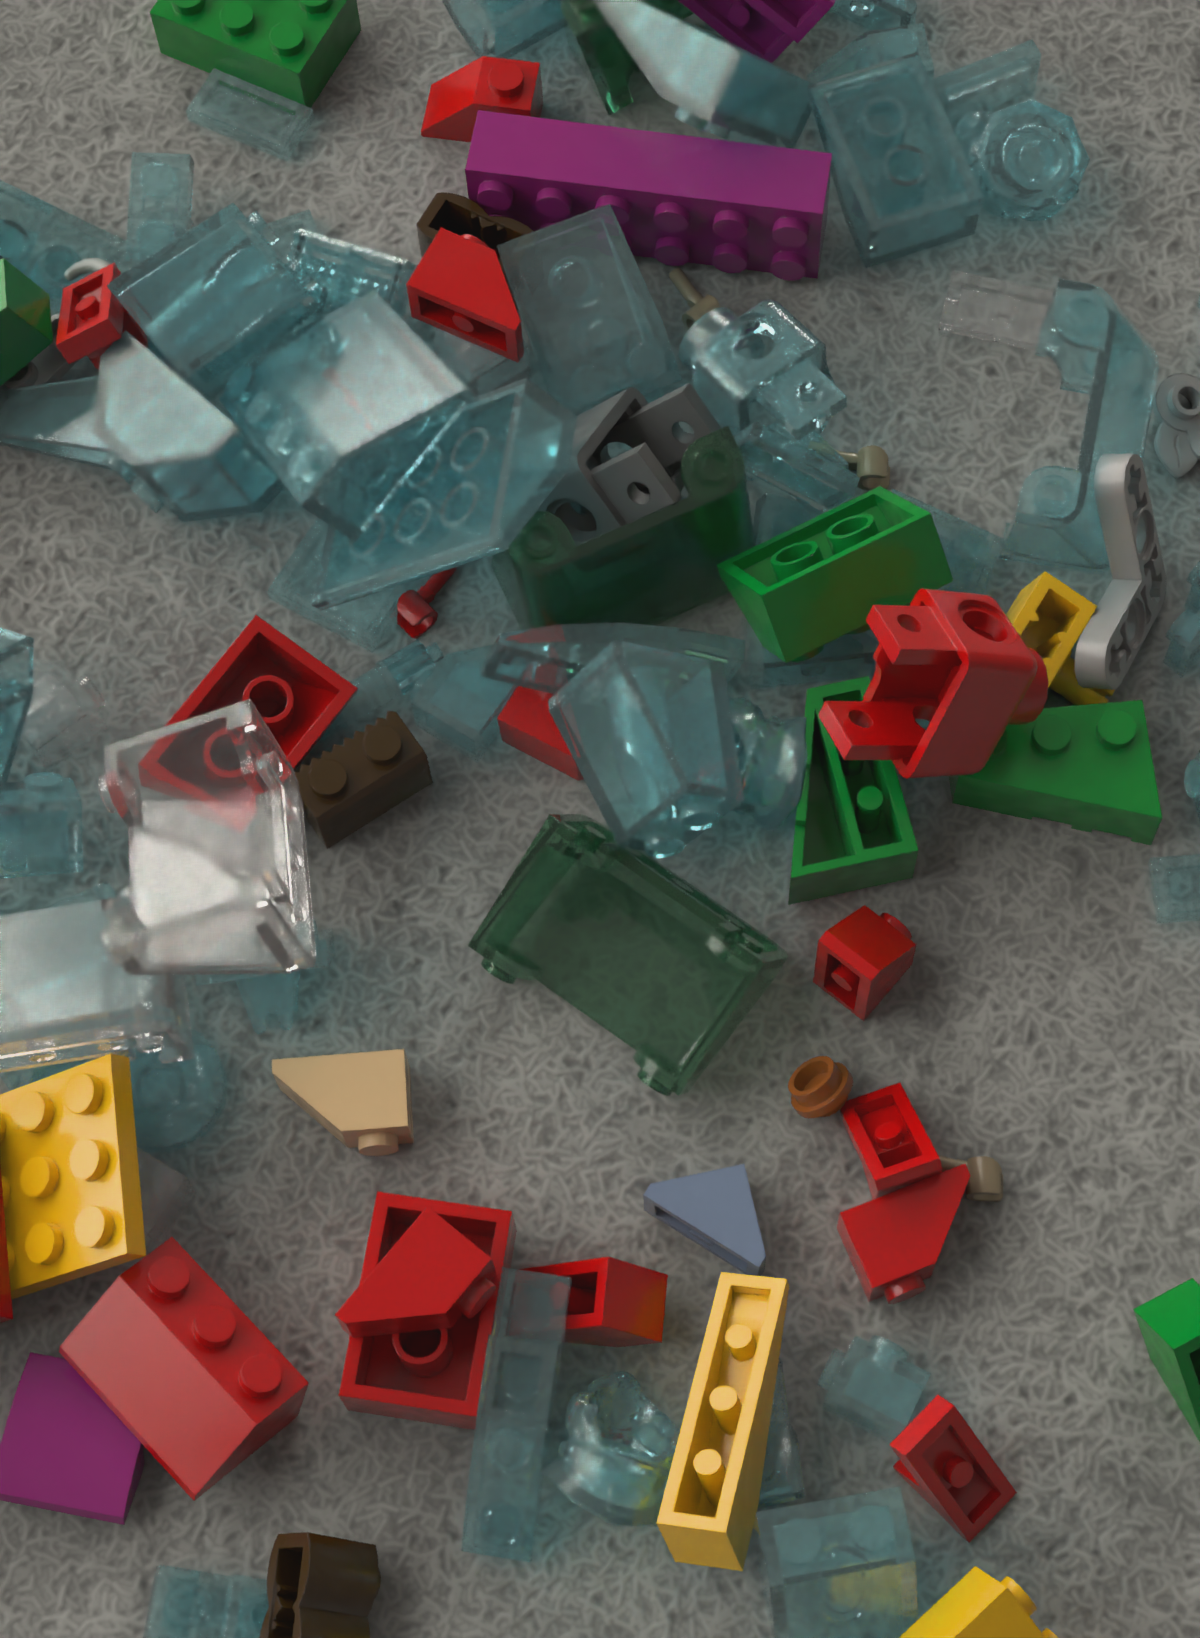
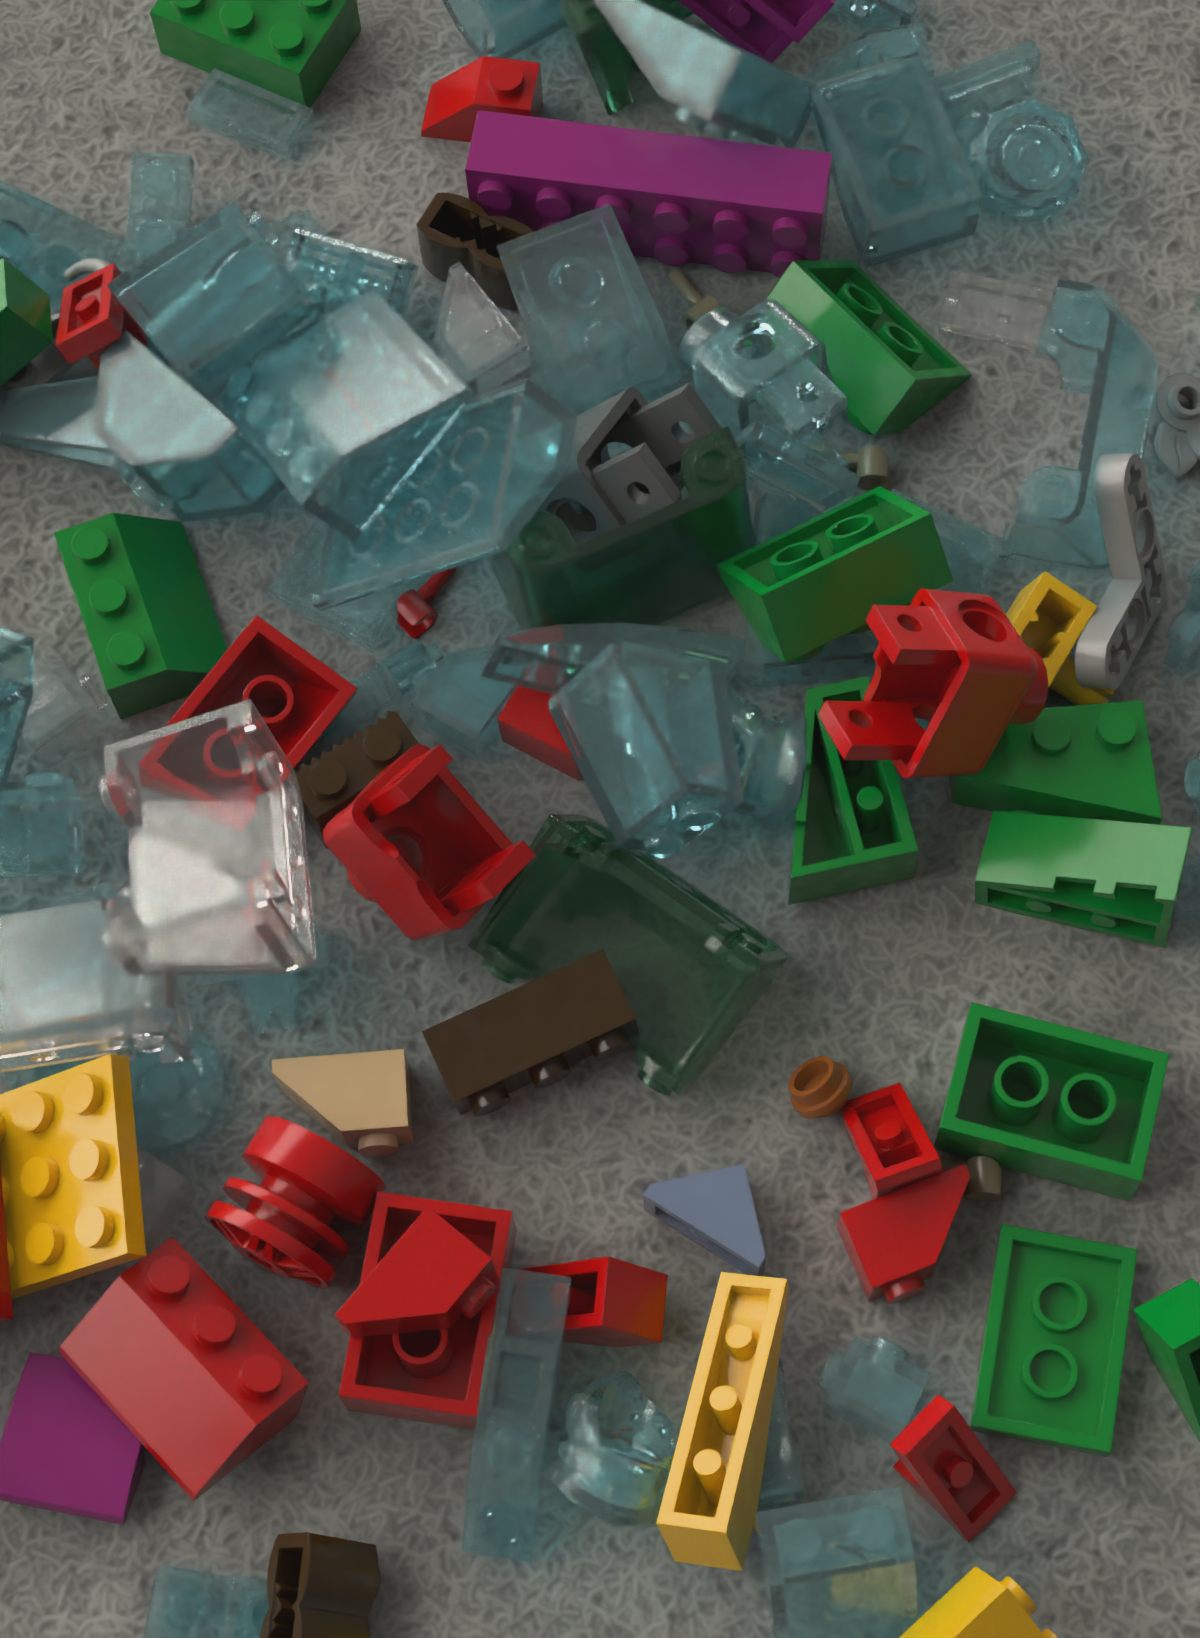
red slope [406,228,524,363] -> none
red slope [813,905,917,1021] -> none
none -> green slope [54,513,227,720]
none -> red wheel [204,1115,387,1290]
none -> red piece [323,744,536,941]
none -> dark brown brick [422,949,640,1116]
none -> green slope [754,260,972,436]
none -> green brick [934,1002,1170,1201]
none -> green plate [970,1224,1138,1457]
none -> green wedge [975,810,1192,948]

